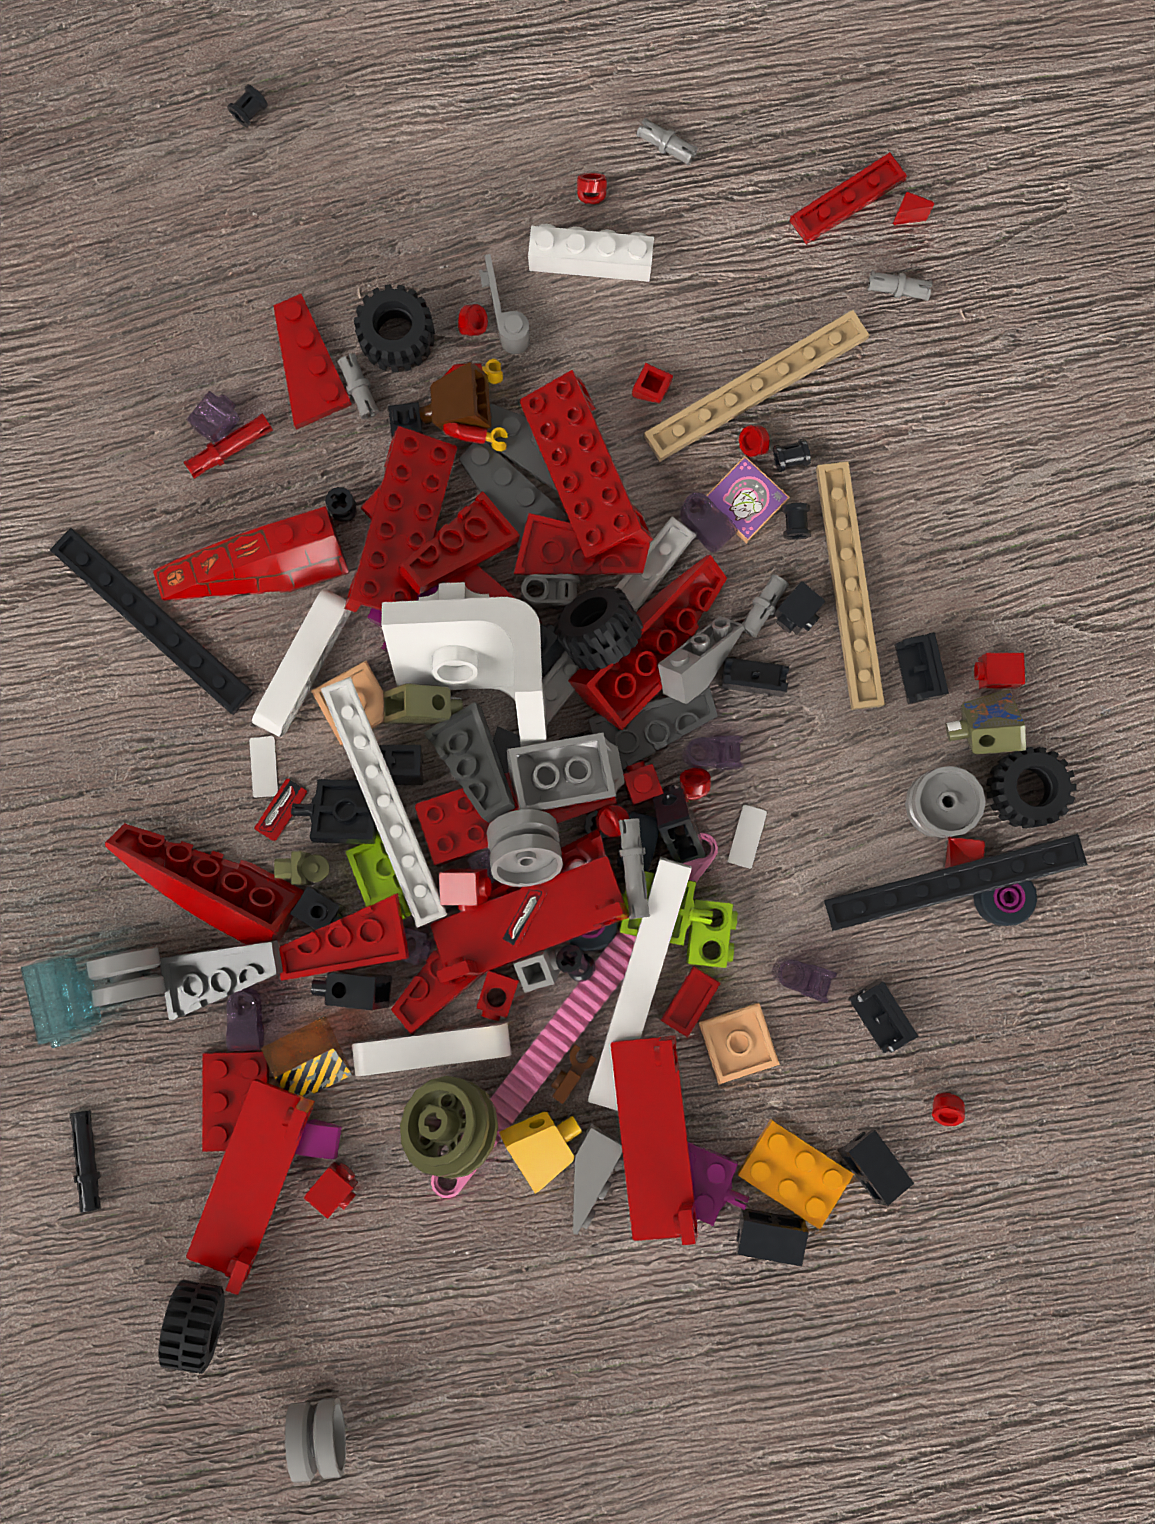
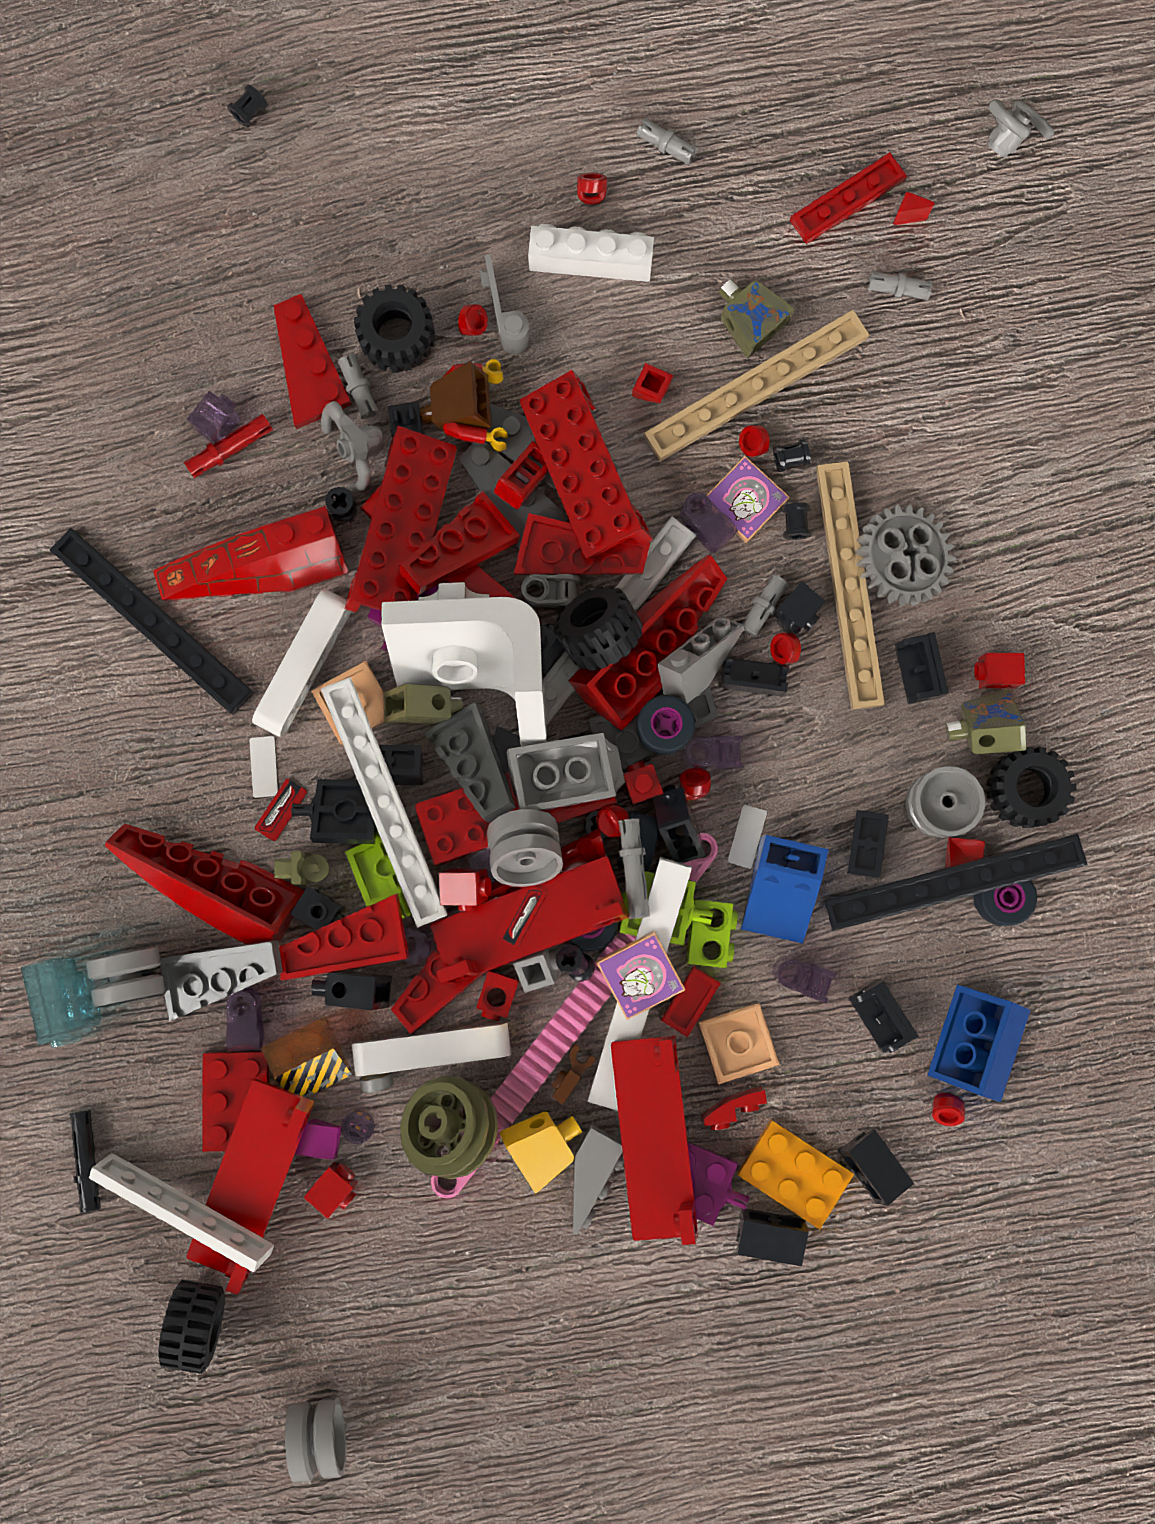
none -> white plate [89,1153,274,1272]
none -> light grey piece [321,401,384,493]
none -> tile [341,1110,375,1144]
none -> light grey tile [359,1072,393,1093]
none -> red slope [494,441,549,509]
none -> tile [596,931,685,1020]
none -> black wheel [637,695,695,755]
none -> red slope [701,1087,767,1130]
none -> olive torso [719,279,794,358]
none -> blue slope [740,835,829,944]
none -> red tile [770,633,801,664]
none -> black hinge [847,810,889,880]
none -> light grey gear [855,505,956,606]
none -> blue slope [927,985,1030,1102]
none -> light grey piece [988,99,1054,158]

